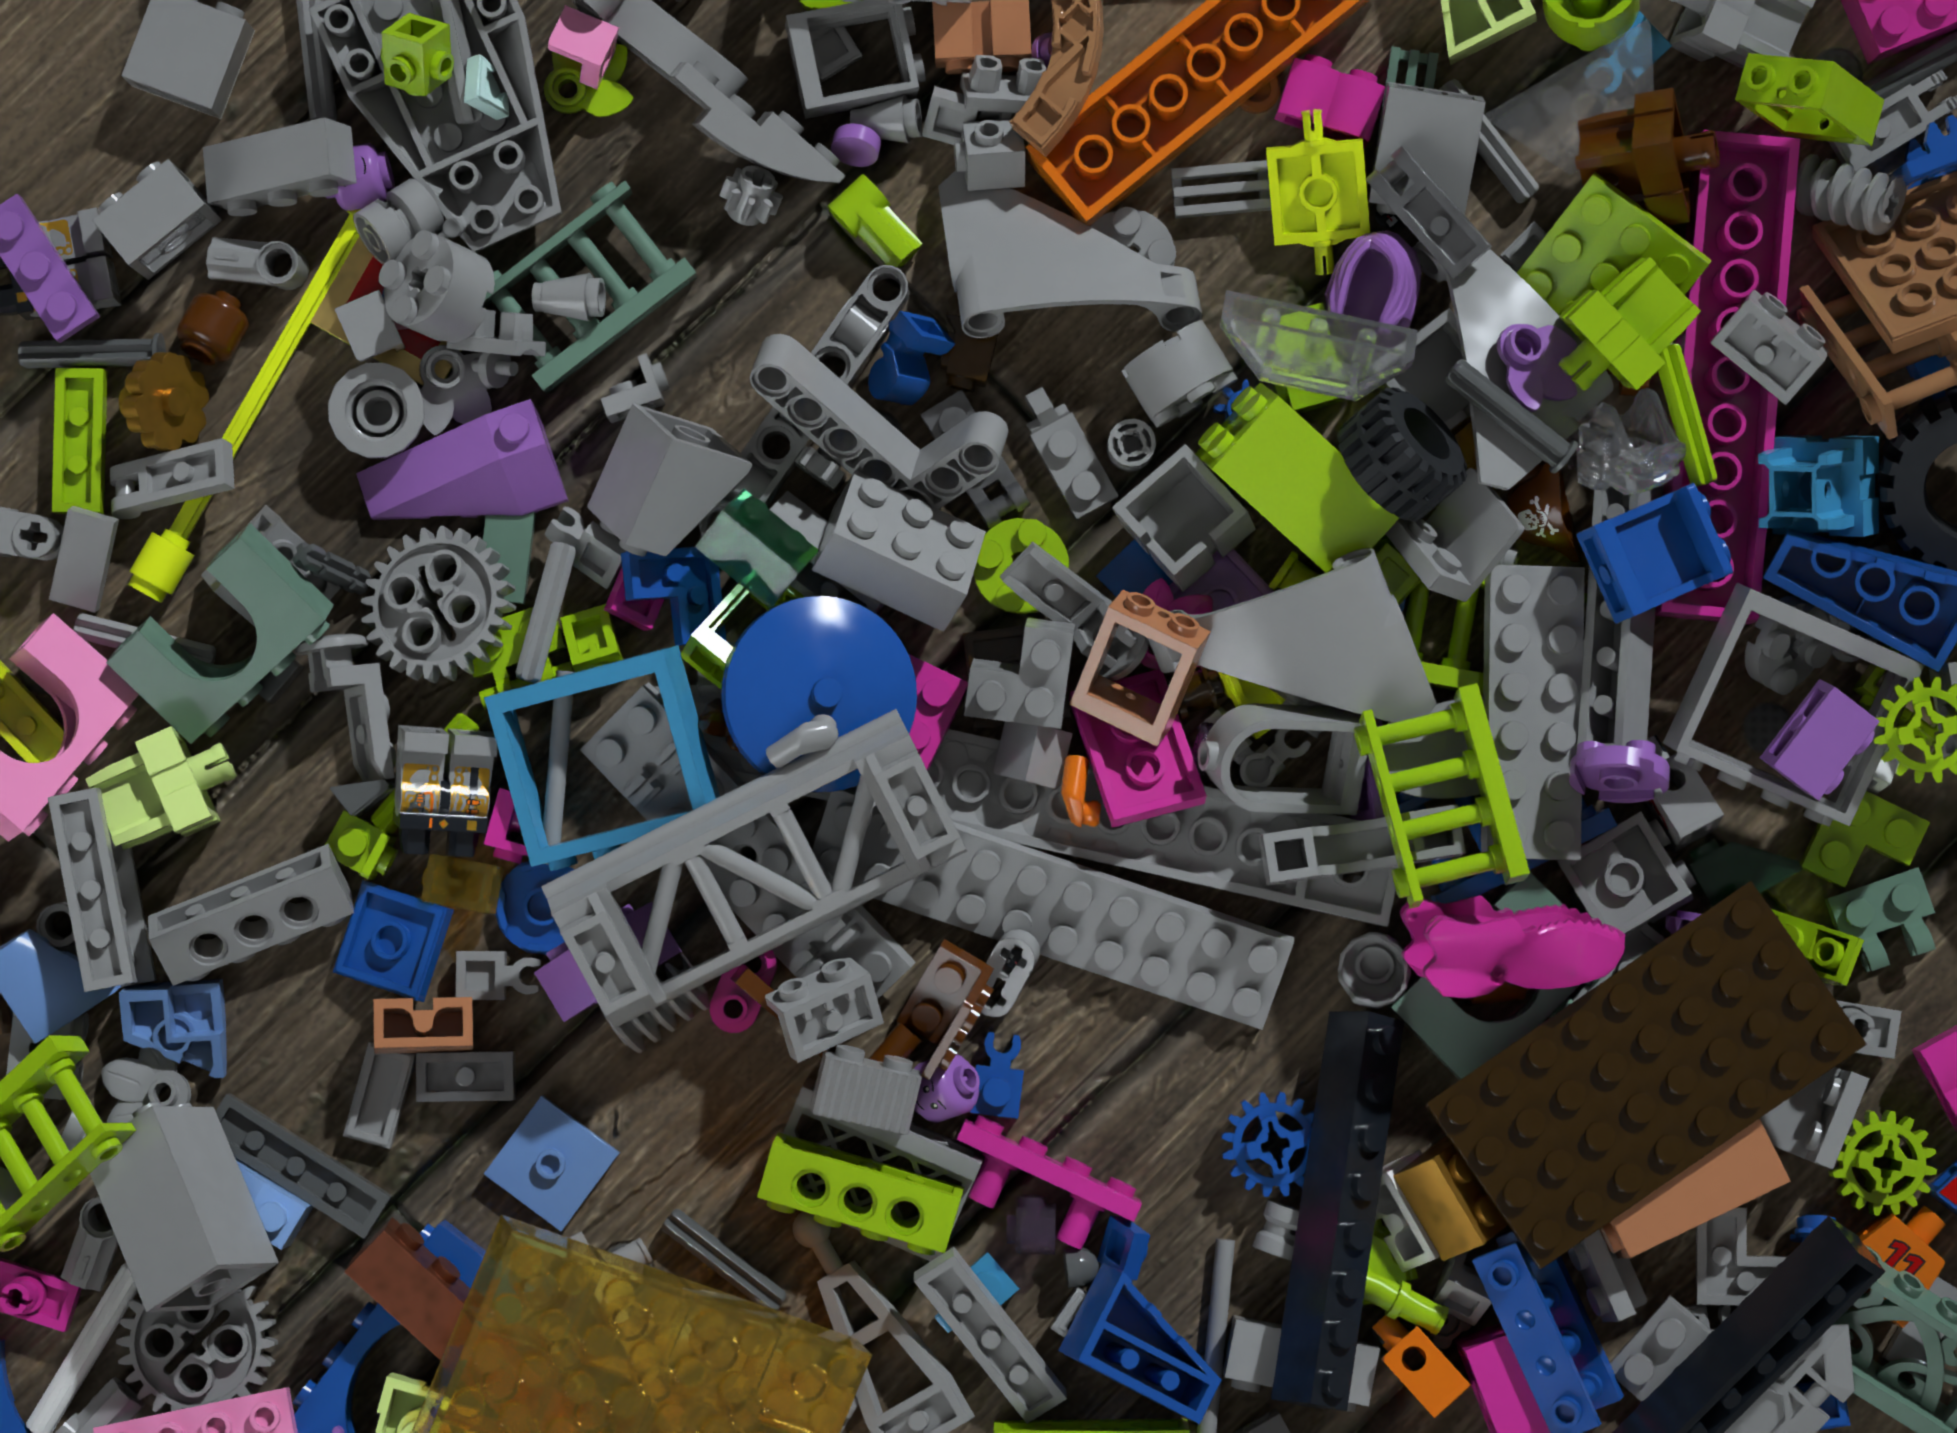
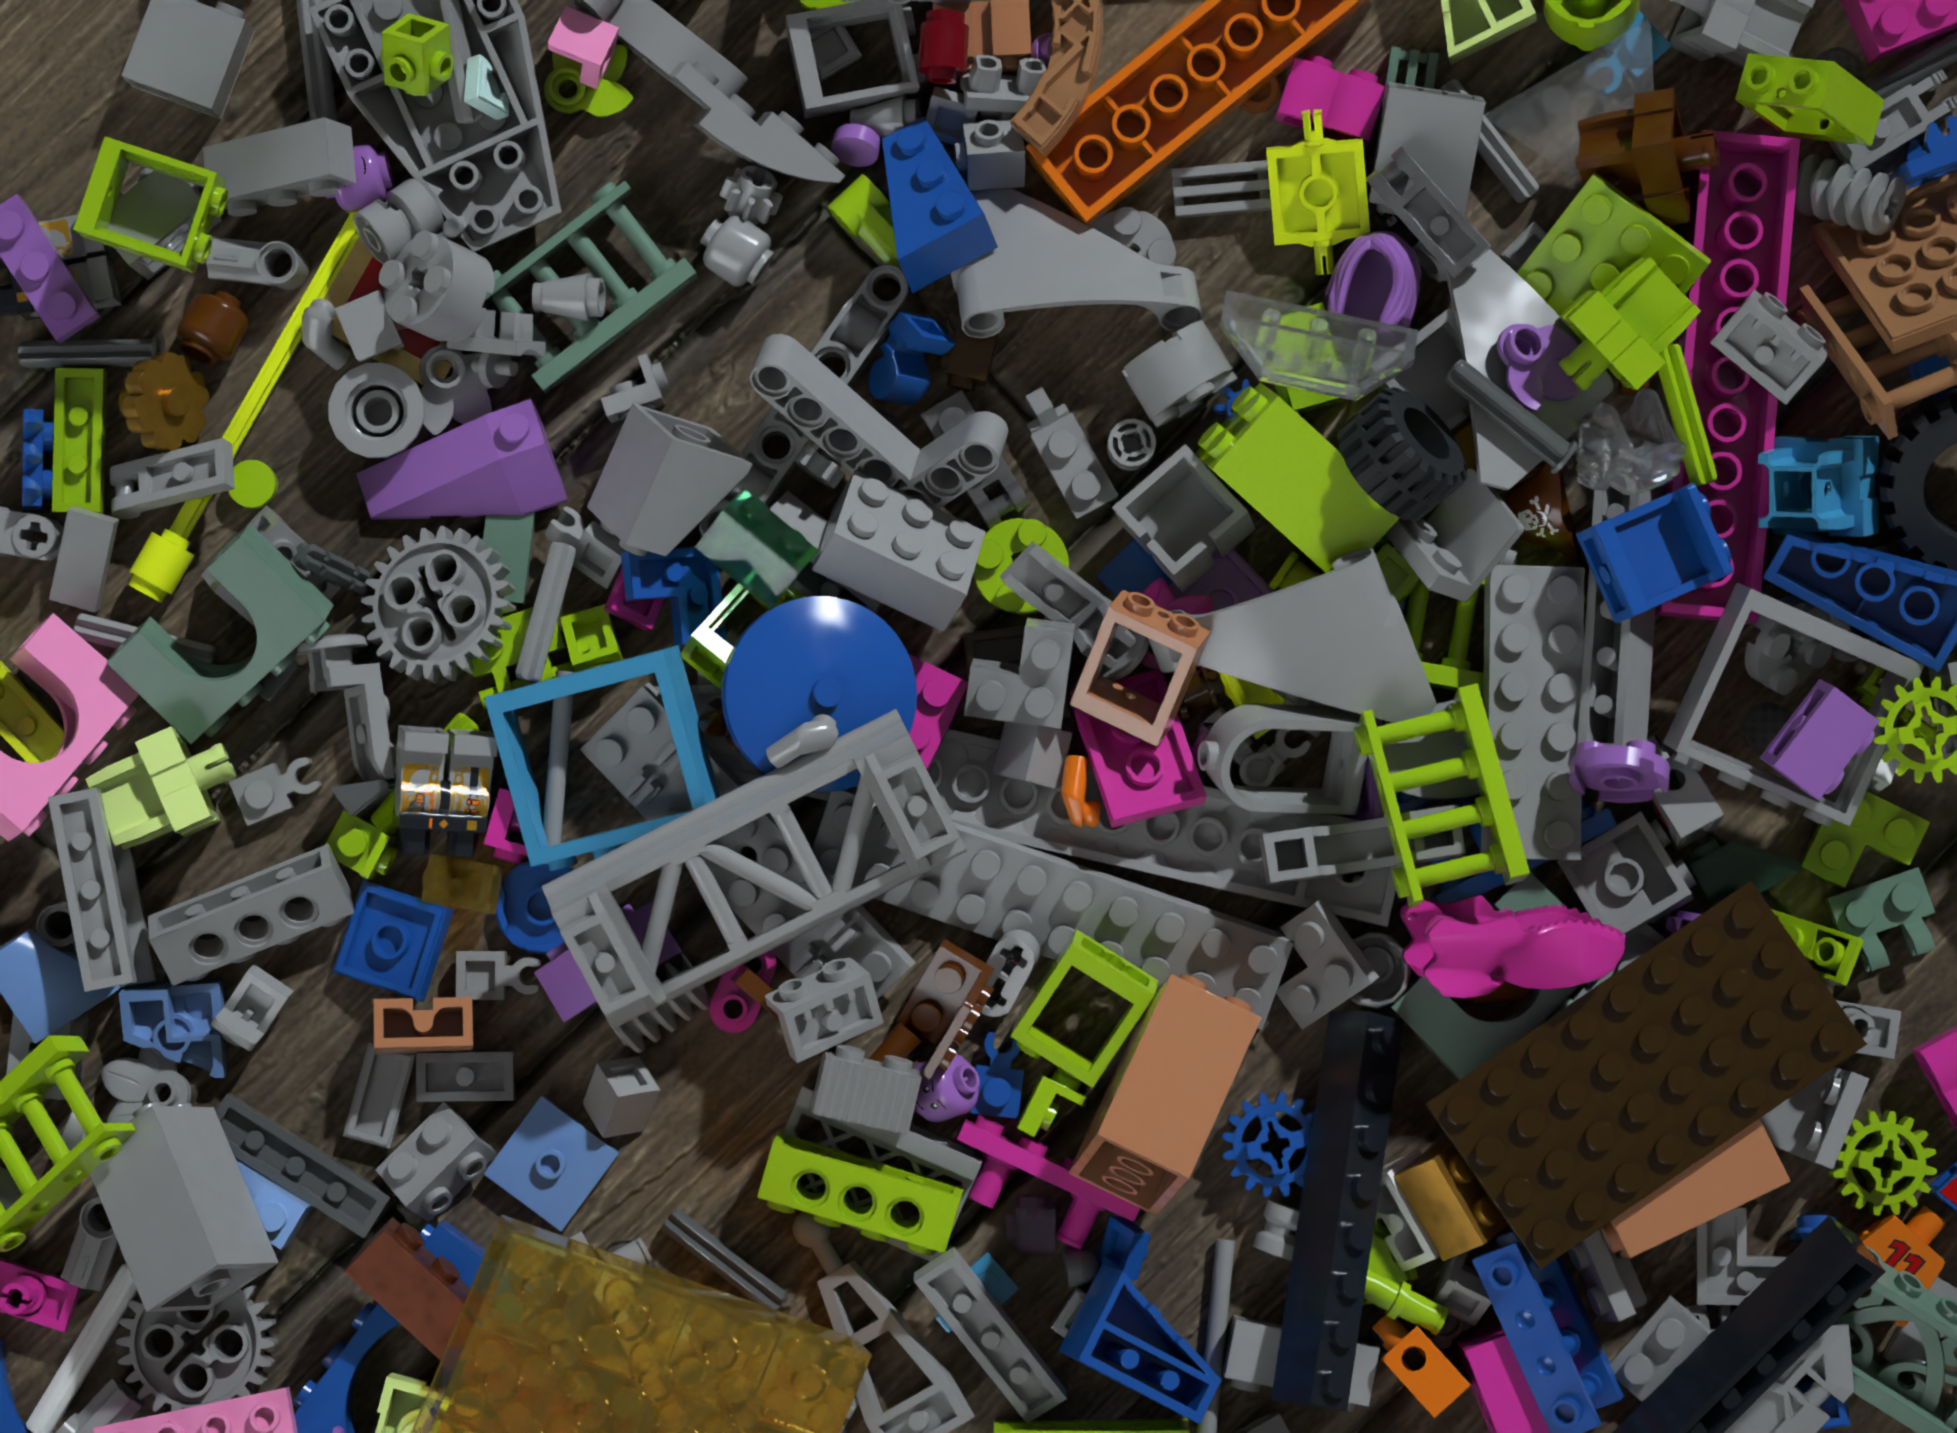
none -> blue plate [22,409,53,511]
none -> lime window [73,136,229,274]
none -> light grey bracket [211,964,294,1051]
none -> lime tile [228,460,278,509]
none -> light grey plate [229,757,323,827]
none -> light grey arm [302,298,351,370]
none -> light grey bracket [375,1101,496,1221]
none -> light grey panel [583,1056,660,1138]
none -> light grey head [700,215,775,287]
none -> blue wedge [882,116,998,293]
none -> dark red brick [918,9,969,84]
none -> lime window [1010,929,1158,1088]
none -> lime bracket [1016,1070,1087,1137]
none -> nougat brick [1068,974,1262,1216]
none -> light grey plate [1276,898,1379,1030]

